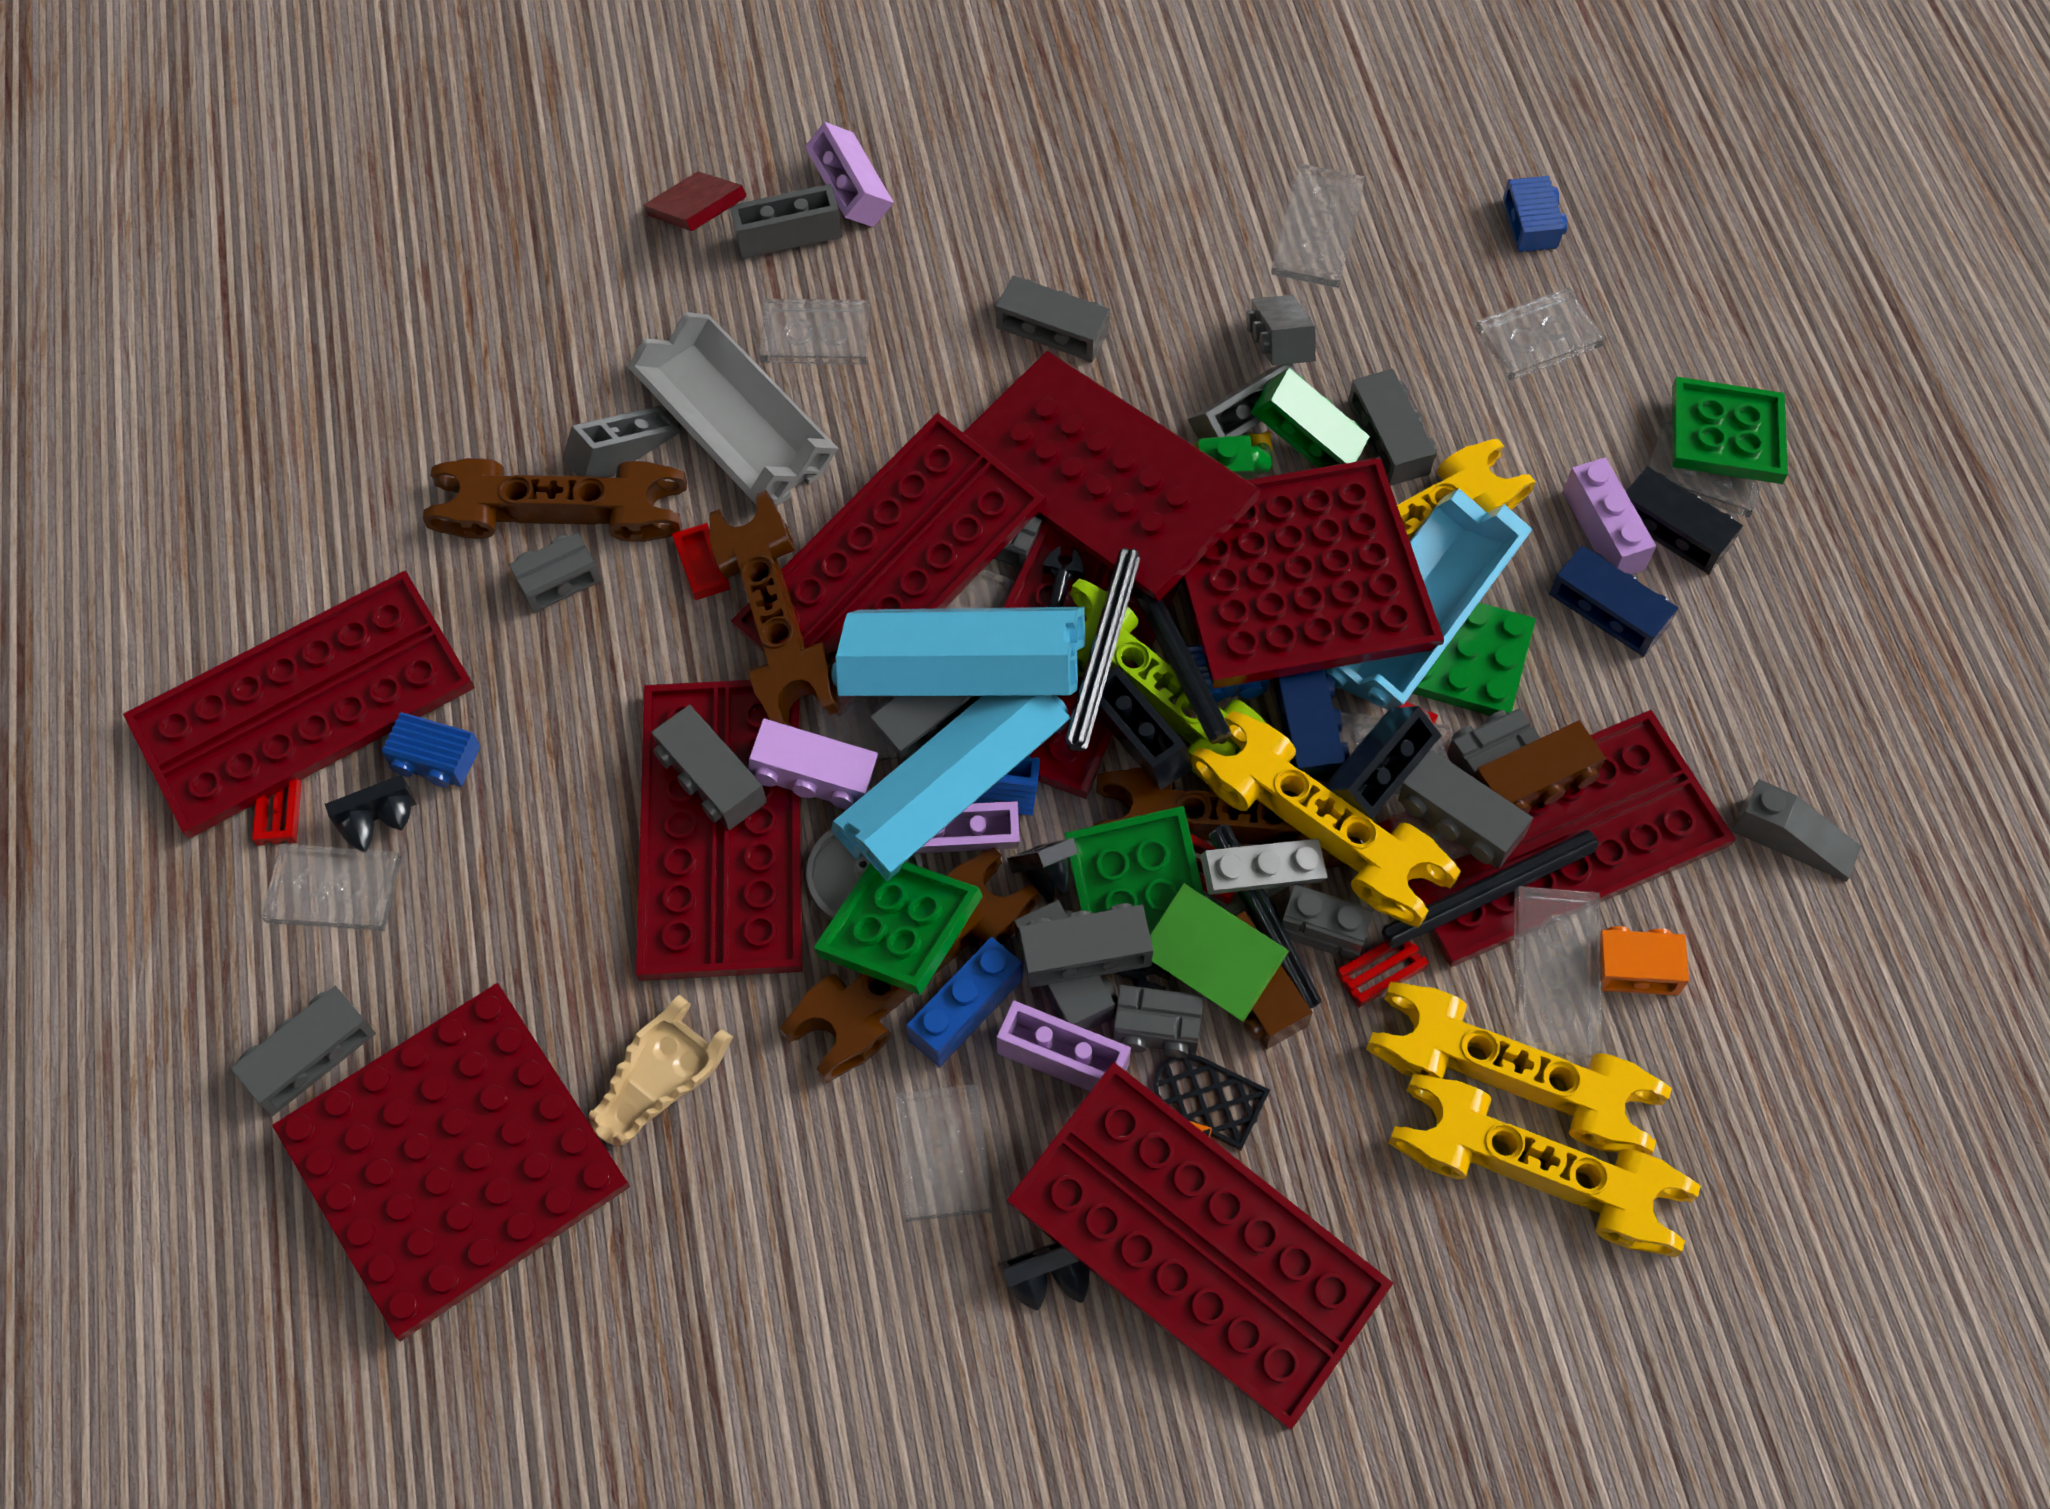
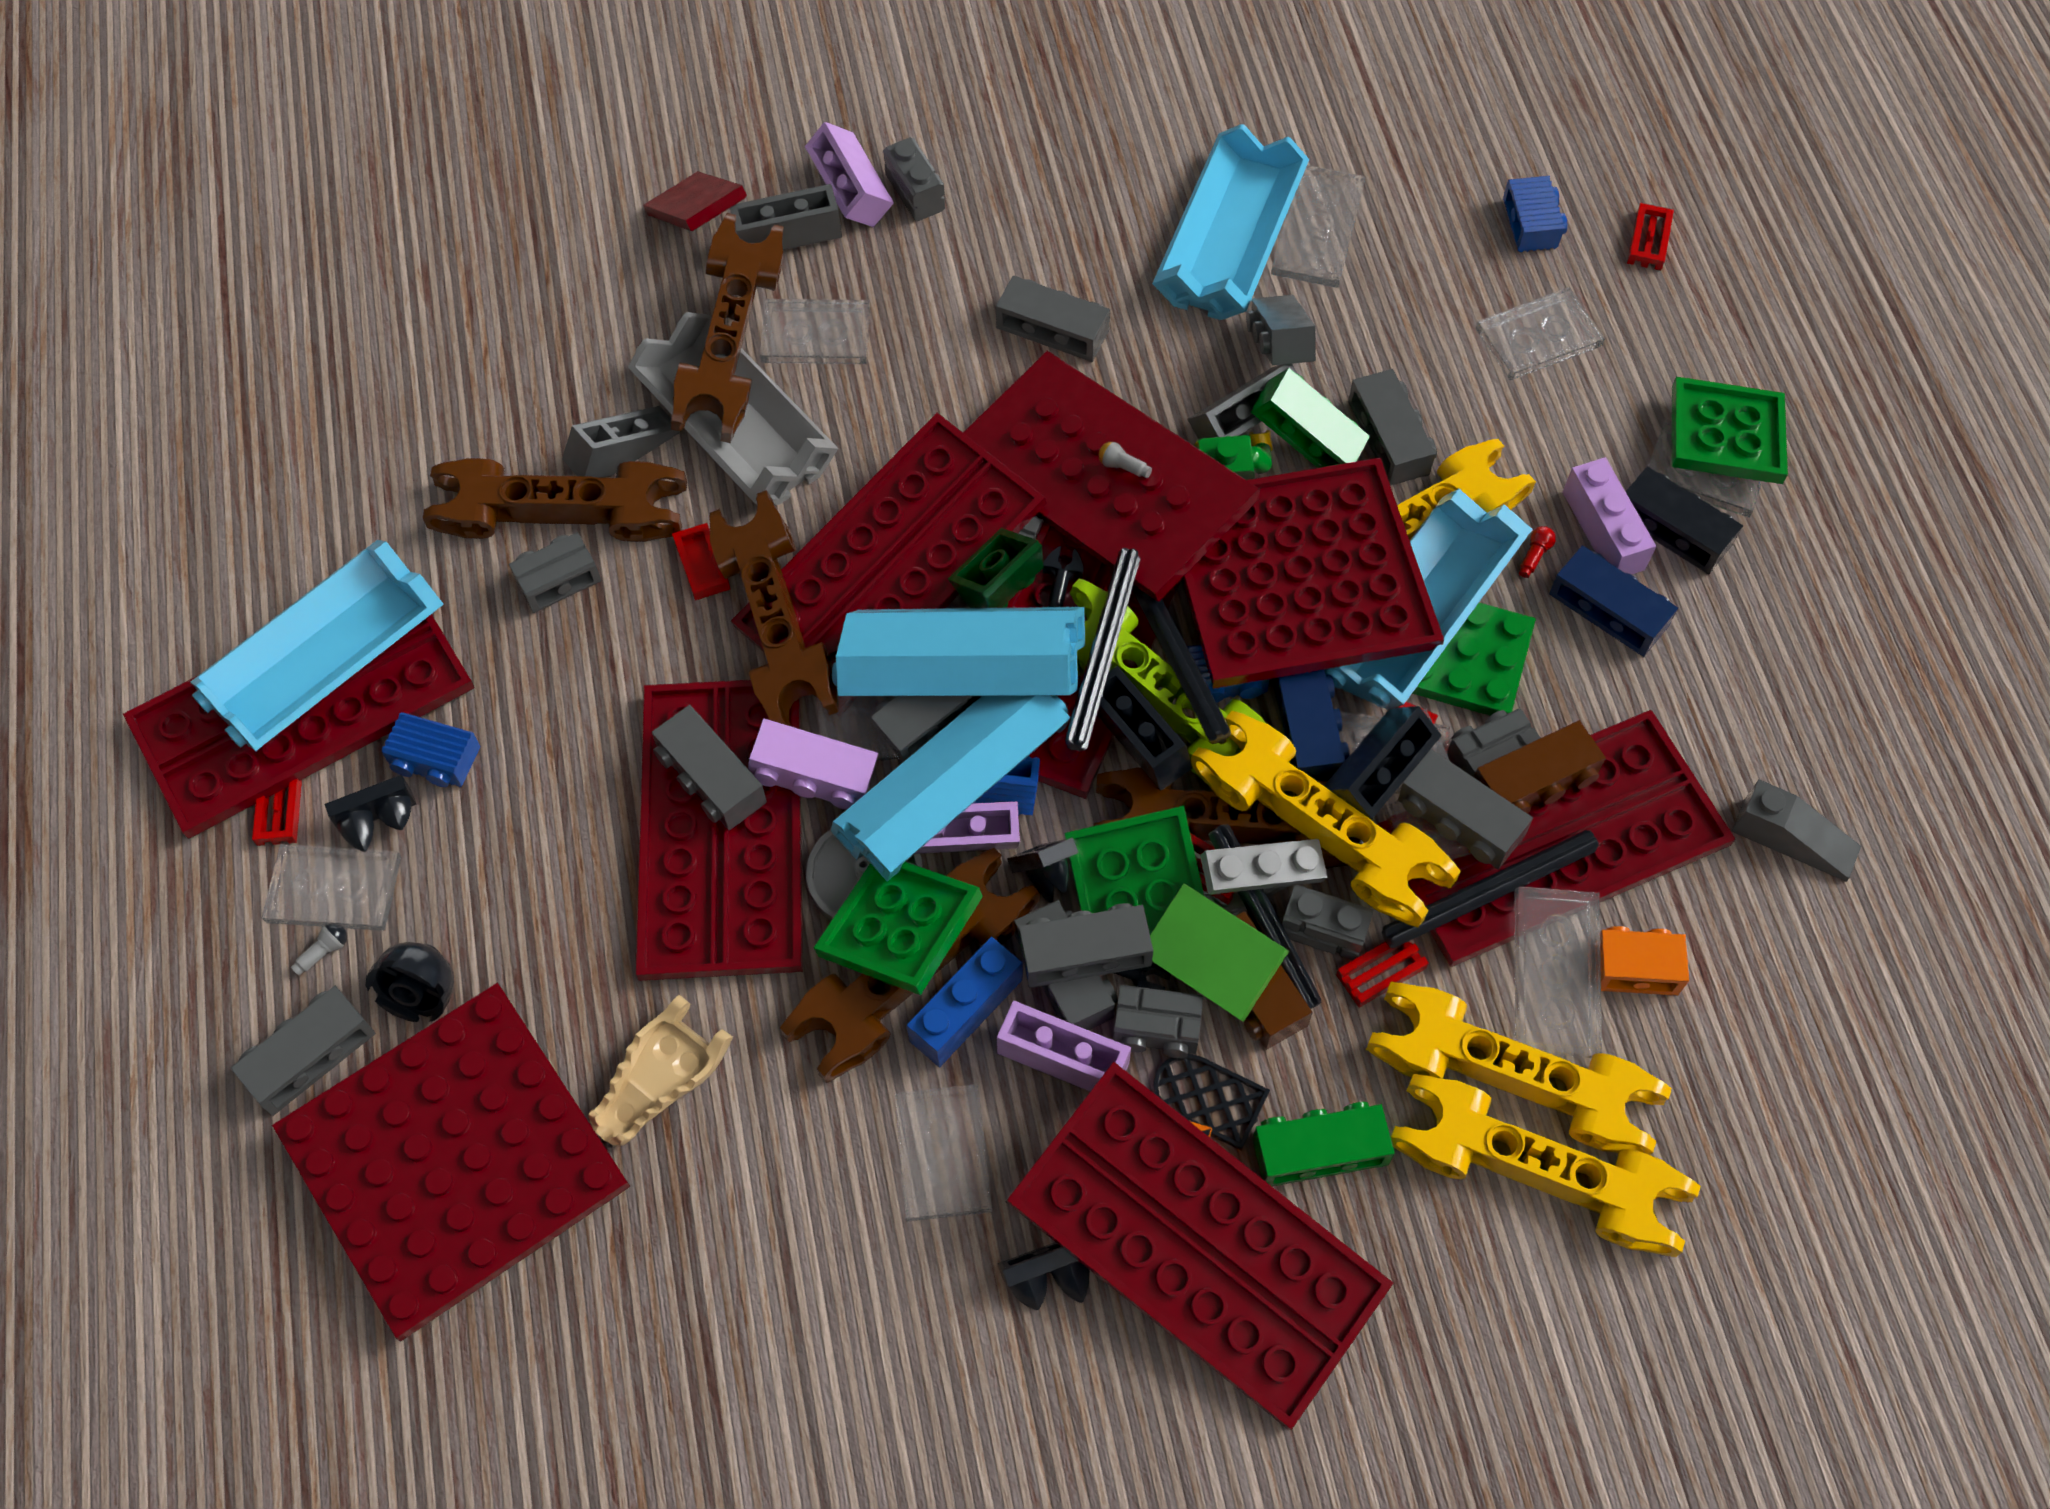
none -> medium azure panel [190,540,443,751]
none -> light grey piece [291,923,347,976]
none -> black cylinder [365,942,454,1022]
none -> reddish brown piece [671,213,784,443]
none -> dark grey brick [883,137,945,221]
none -> dark green slope [948,528,1044,608]
none -> light grey piece [1099,442,1152,478]
none -> medium azure panel [1152,124,1309,320]
none -> green brick [1252,1102,1395,1186]
none -> red piece [1519,526,1556,578]
none -> red tile [1627,203,1674,271]

